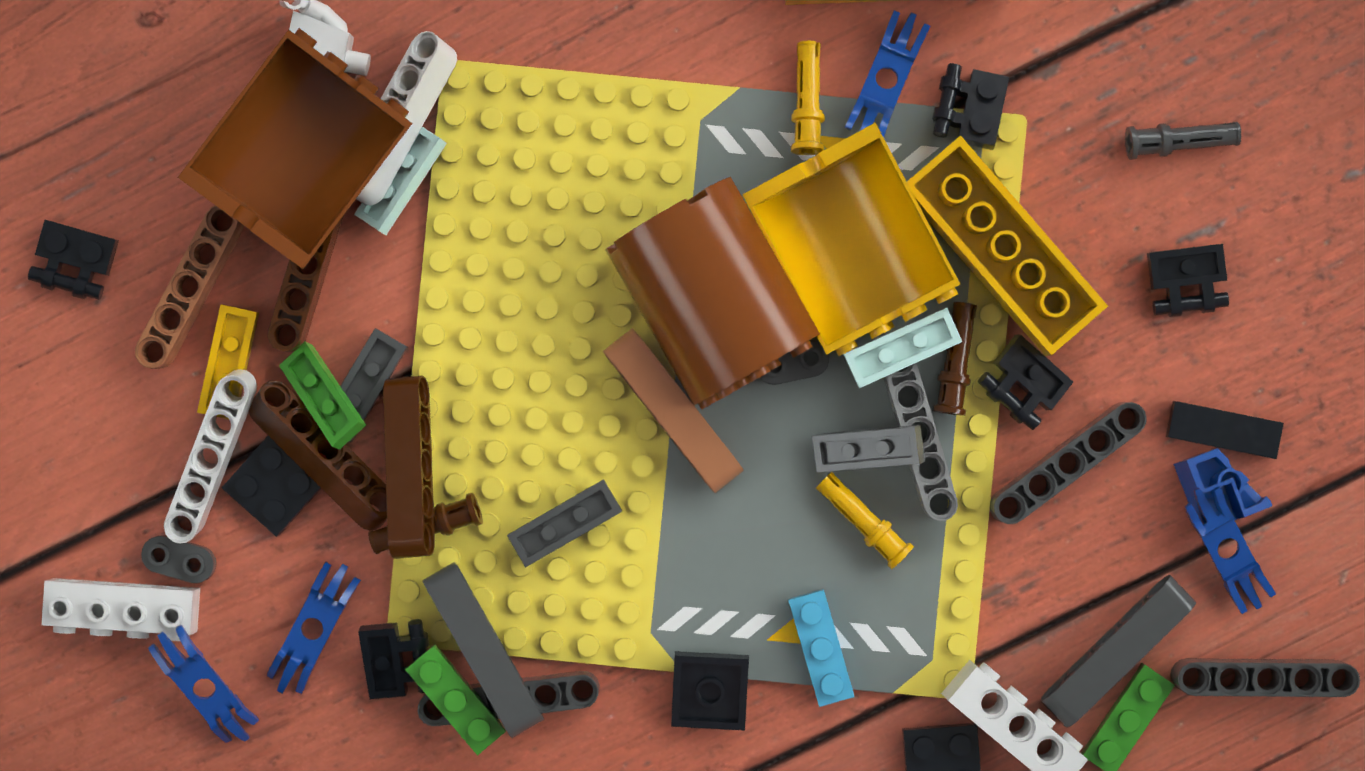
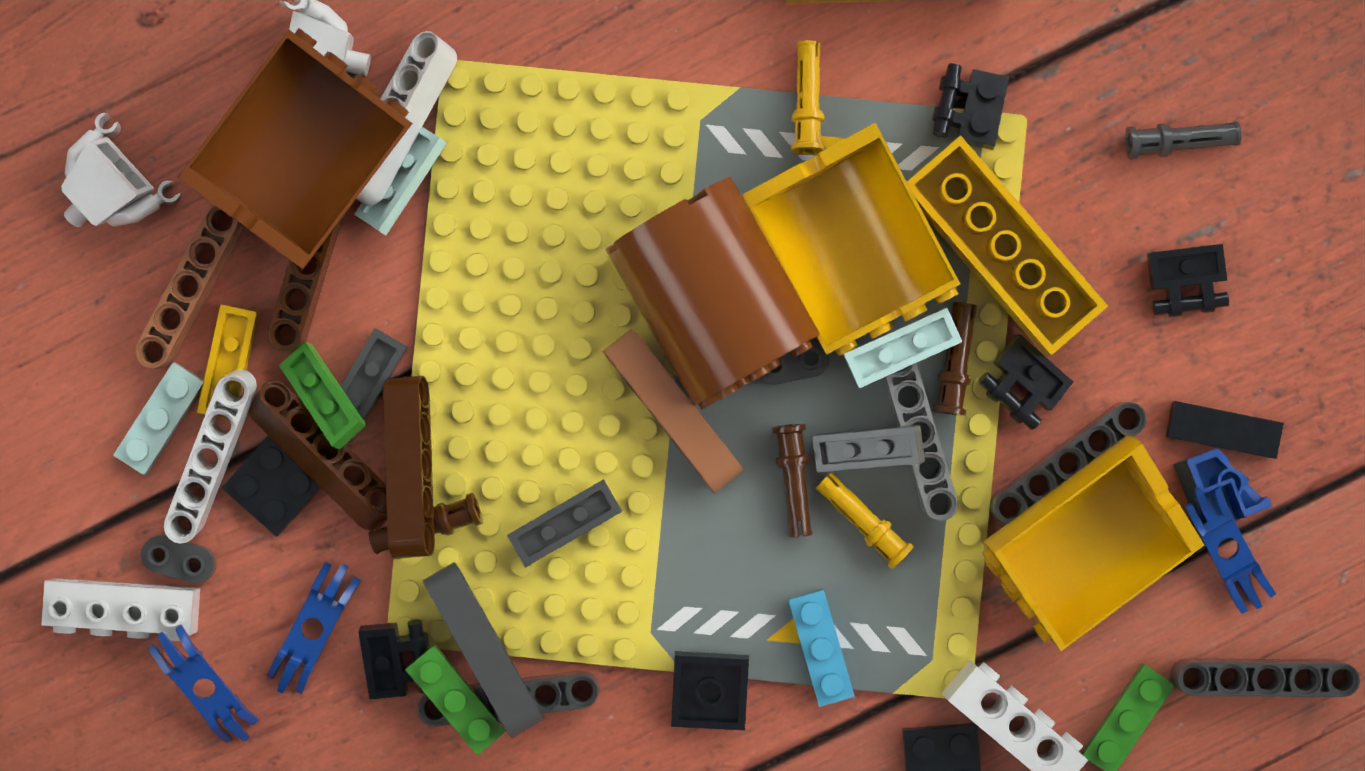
black plate [28,220,119,300] -> none
blue piece [845,10,930,138] -> none
dark grey beam [1040,575,1196,727] -> none
none -> white torso [61,113,181,227]
none -> light aqua plate [113,362,204,475]
none -> reddish brown pin [772,423,813,537]
none -> yellow cylinder [982,435,1204,651]

